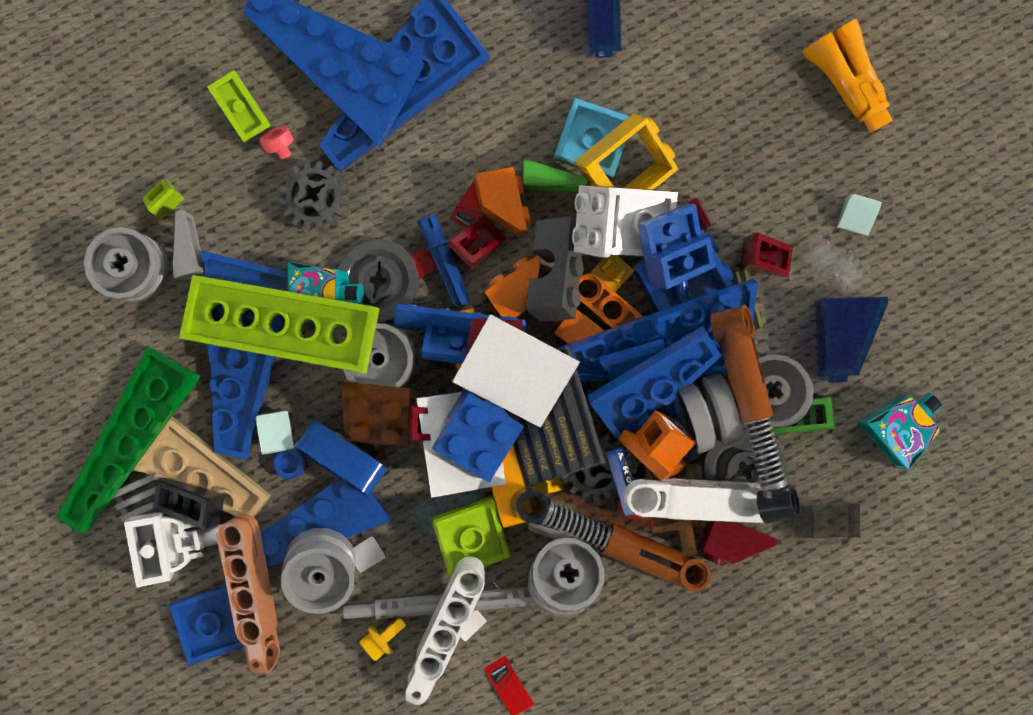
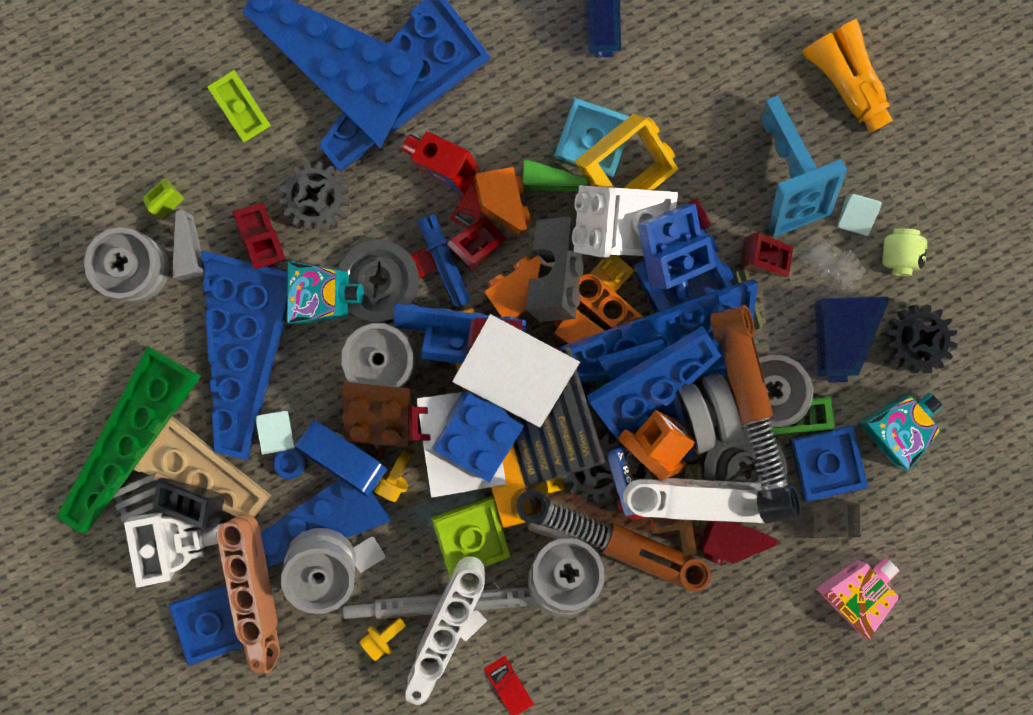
lime plate [179,275,379,374] -> none
coral tile [259,126,294,159] -> none
none -> dark red slope [232,202,286,270]
none -> yellow piece [374,450,412,502]
none -> red torso [402,132,480,196]
none -> dark azure piece [761,96,847,238]
none -> blue tile [789,425,869,502]
none -> torso [816,557,899,639]
none -> yellowish green head [882,228,927,277]
none -> black gear [883,304,958,374]

